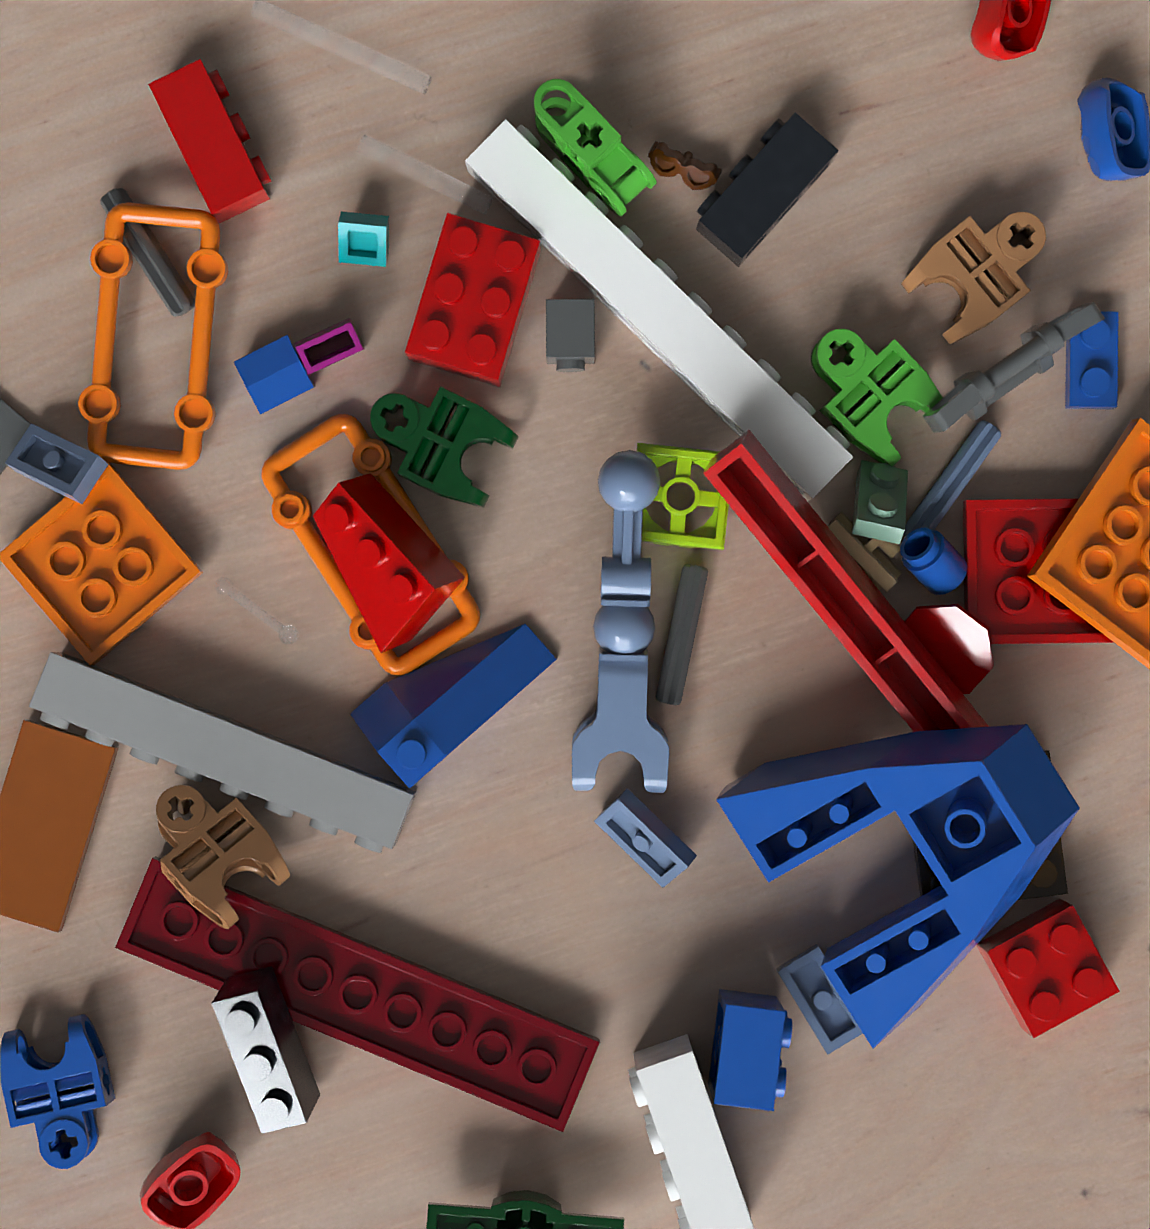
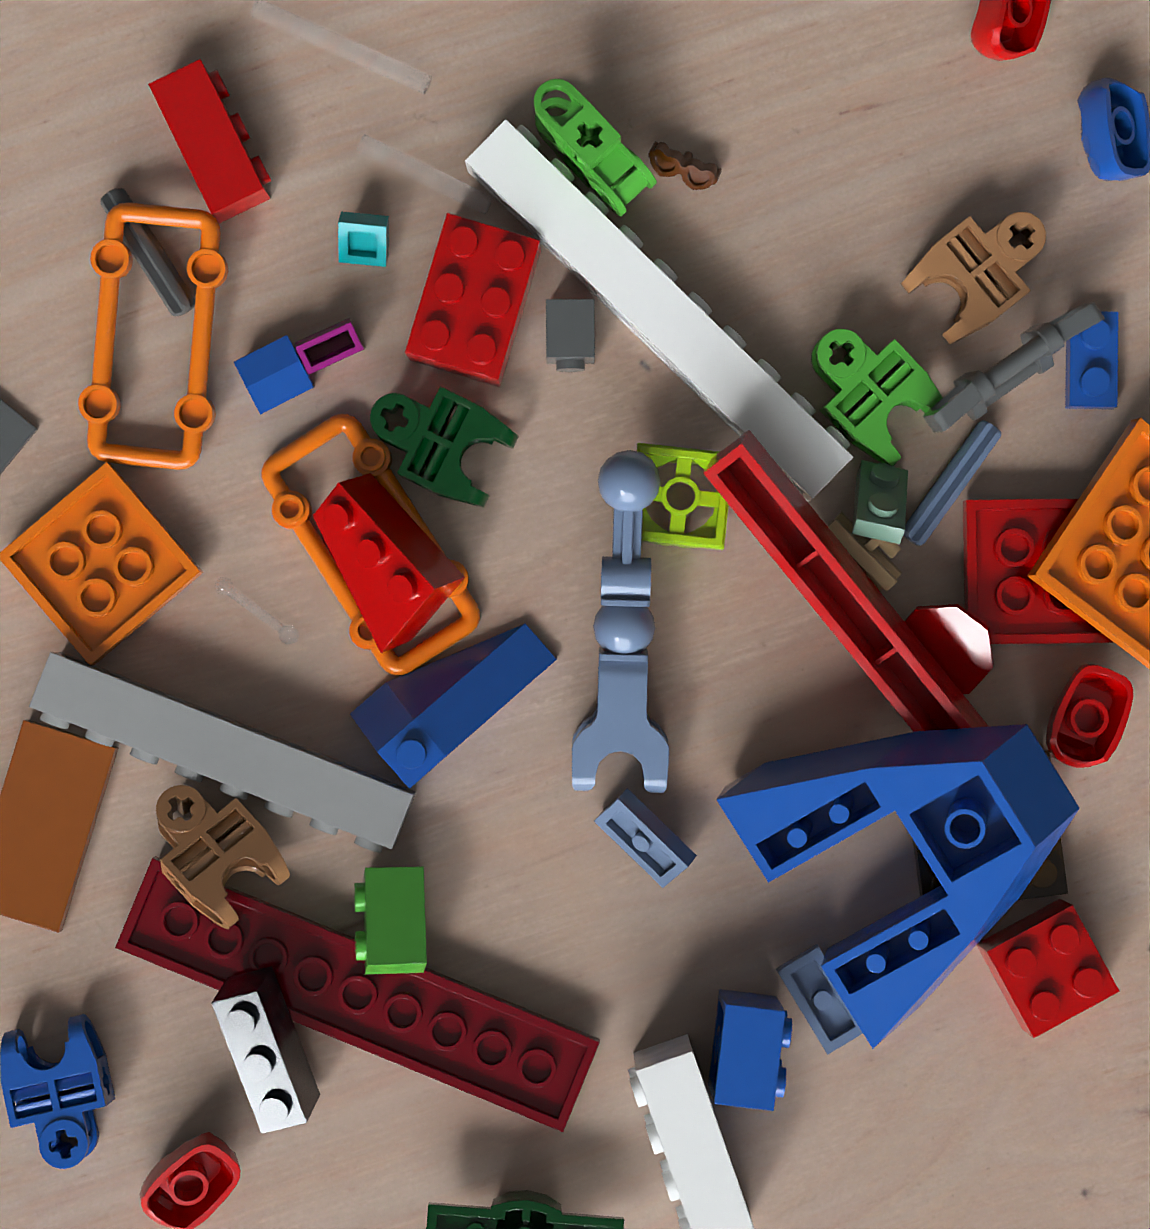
sand blue plate [5,423,108,504] -> none
dark grey axle [656,564,708,705] -> none
black brick [696,112,839,267] -> none
blue brick [900,527,967,595] -> none
none -> bright green brick [354,866,427,974]
none -> red piece [1046,664,1134,768]

